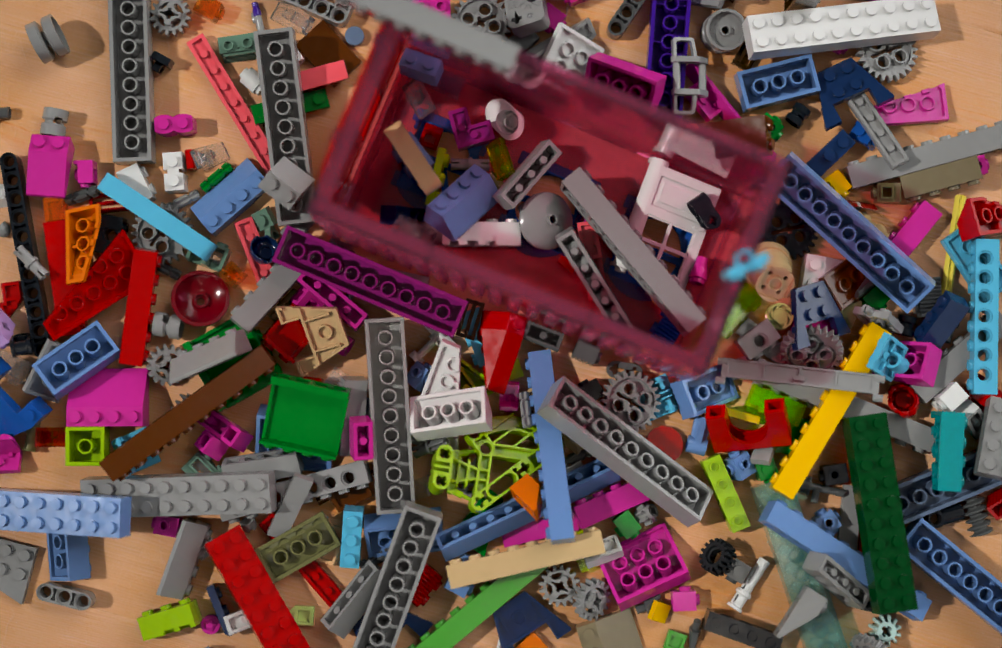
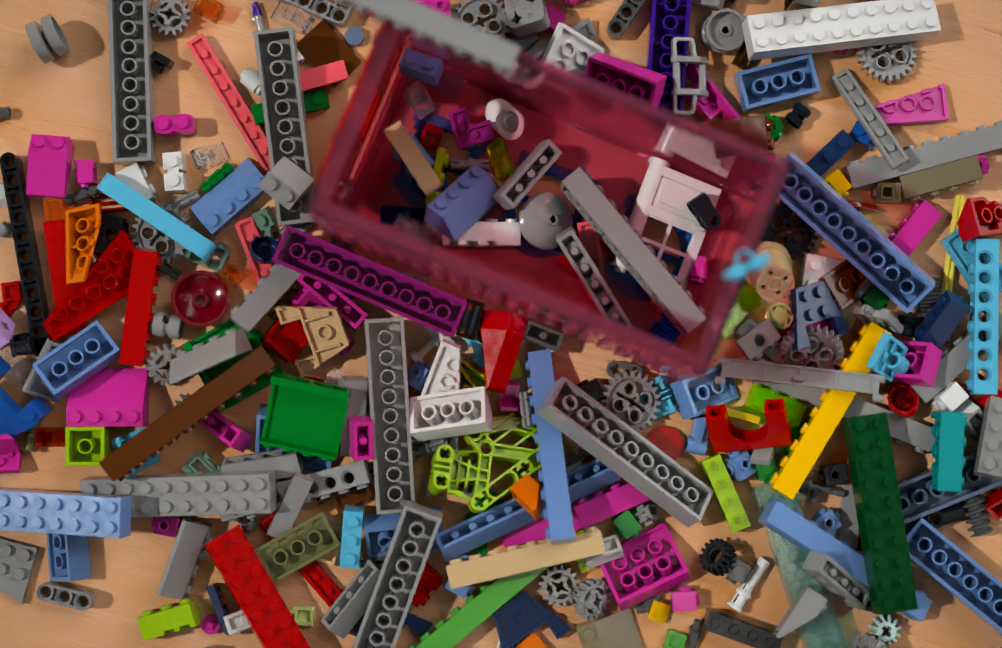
light grey pin [13,245,50,281] -> none
light grey wheel [39,107,69,136] -> none
red tile [185,149,198,171] -> none
dark pink brick [194,429,230,462] -> none
sand green window [218,33,257,64] -> none
dark grey brick [571,339,602,366] -> none
dark blue wing [817,58,894,131] -> none

